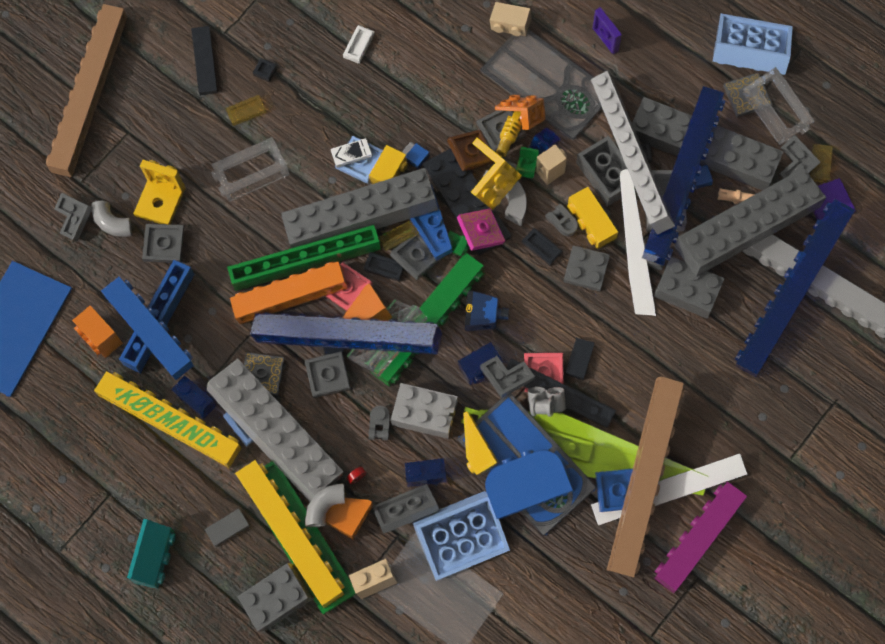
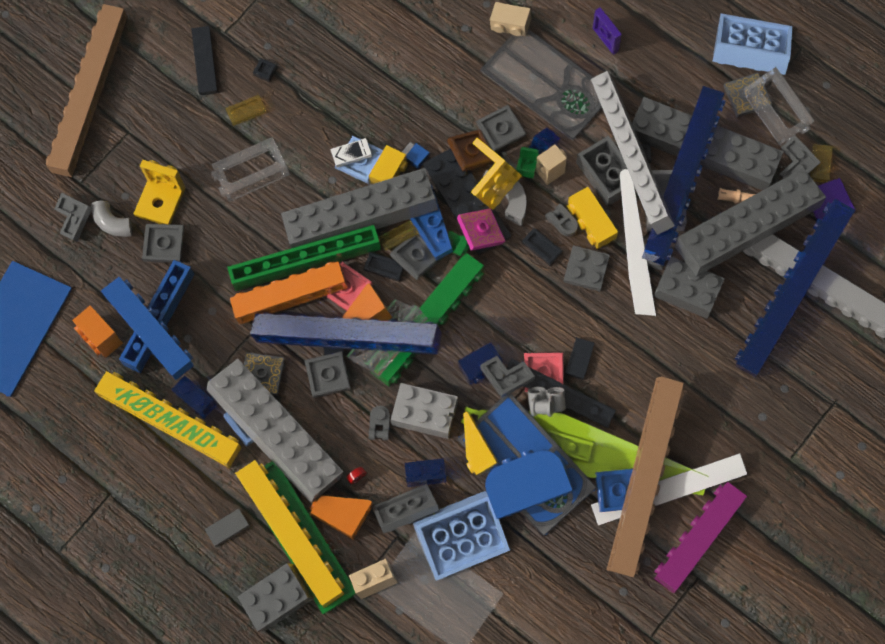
teal slope [127,519,176,589] -> none
light grey cylinder [305,484,345,527] -> none
white tile [343,25,375,64] -> none
dark blue torso [465,291,509,331] -> none
orange bracket [495,95,545,130] -> none
yellow hinge [496,111,522,157] -> none
blue piece [685,165,713,190] -> none

